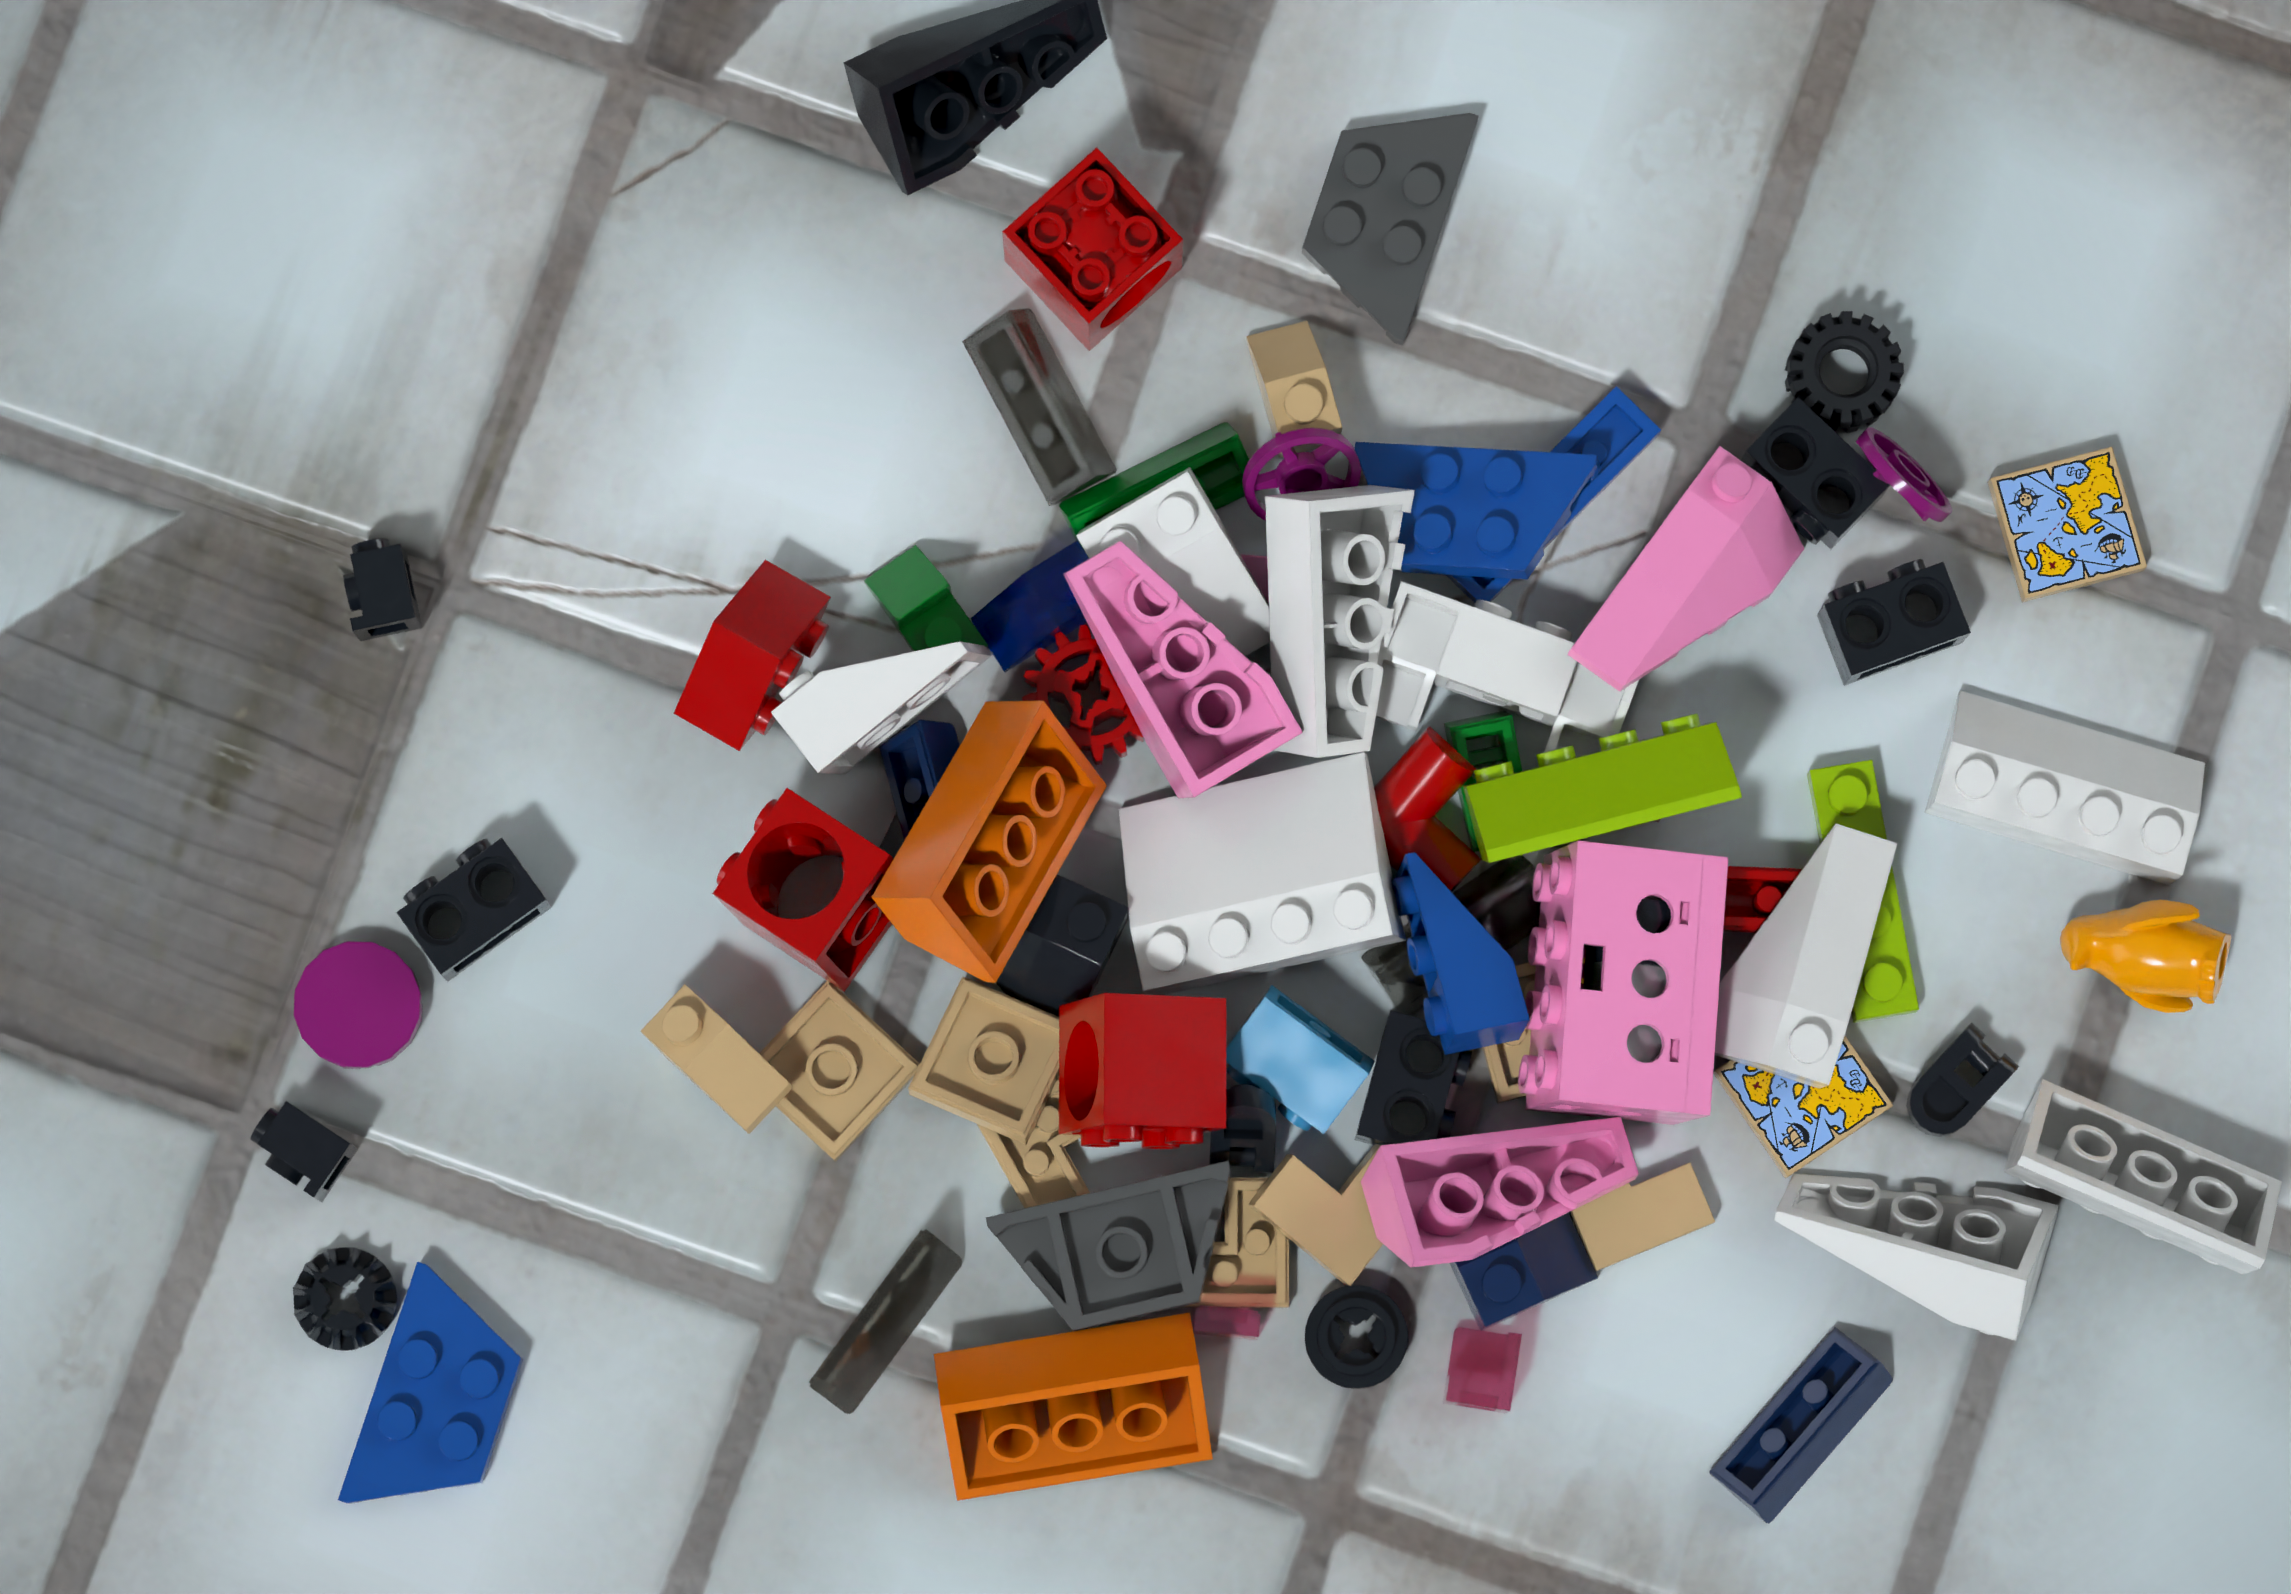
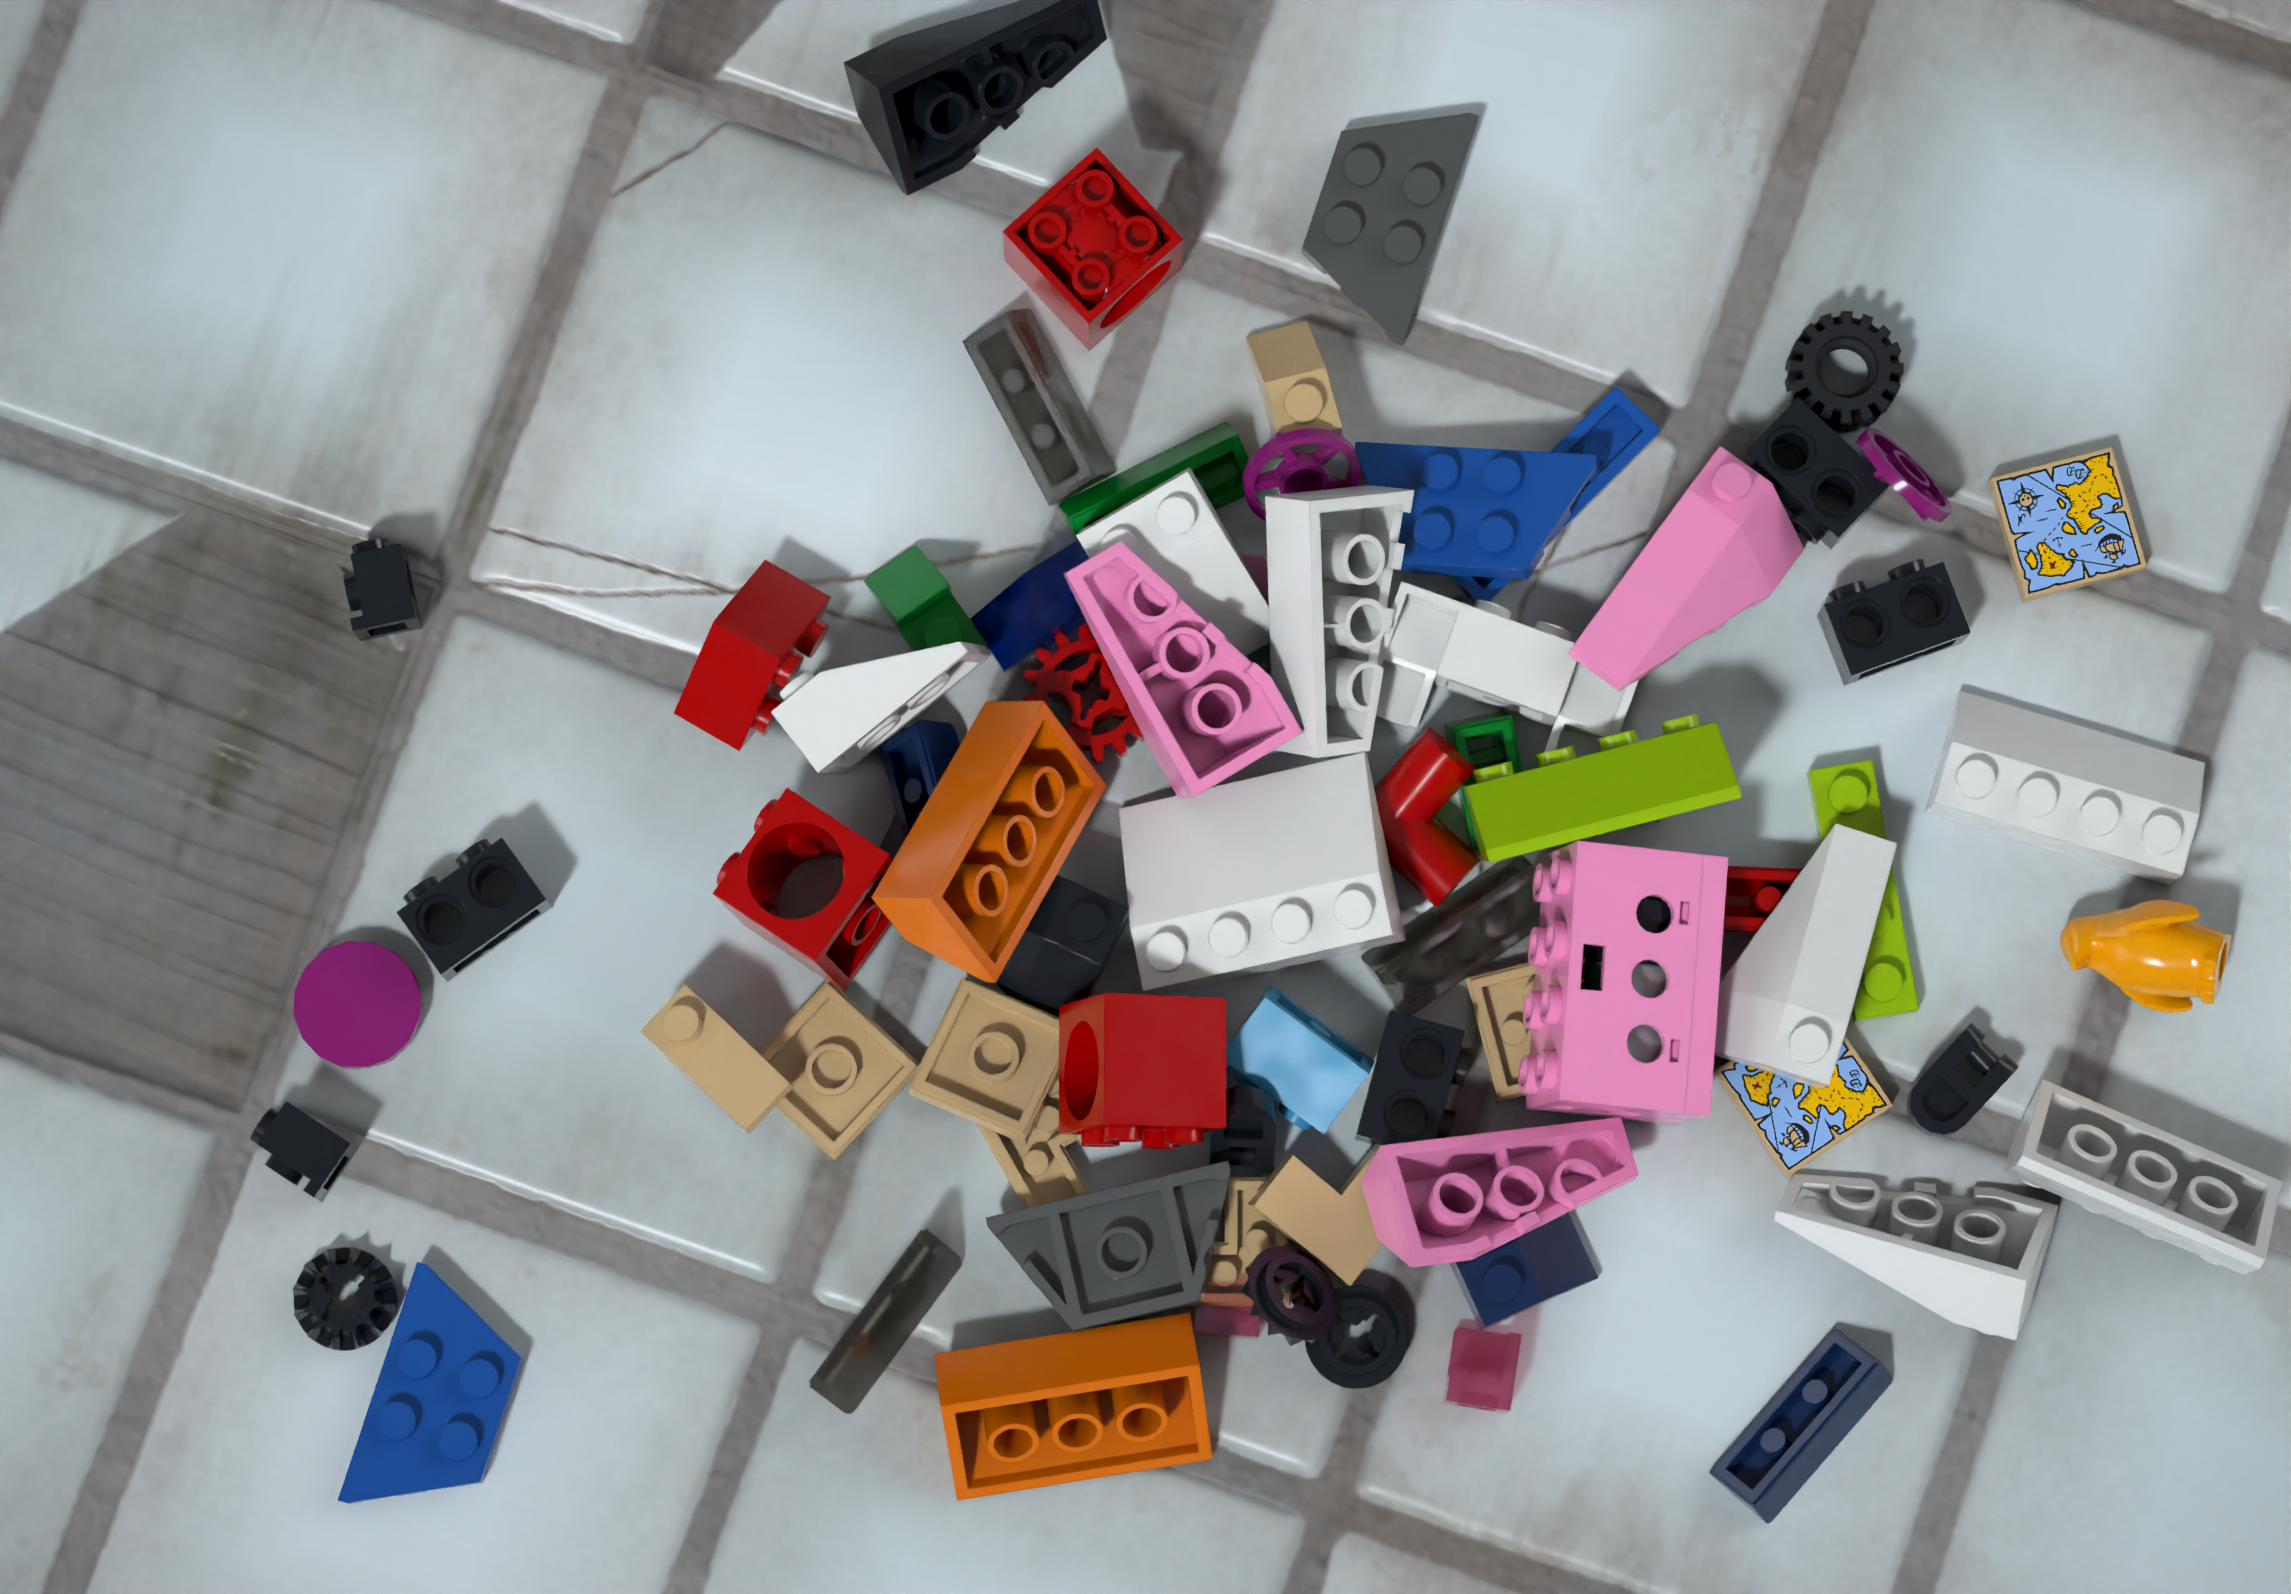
blue slope [1391,852,1530,1055] -> none
tan tile [1570,1163,1715,1272] -> none
none -> black gear [1241,1246,1338,1346]

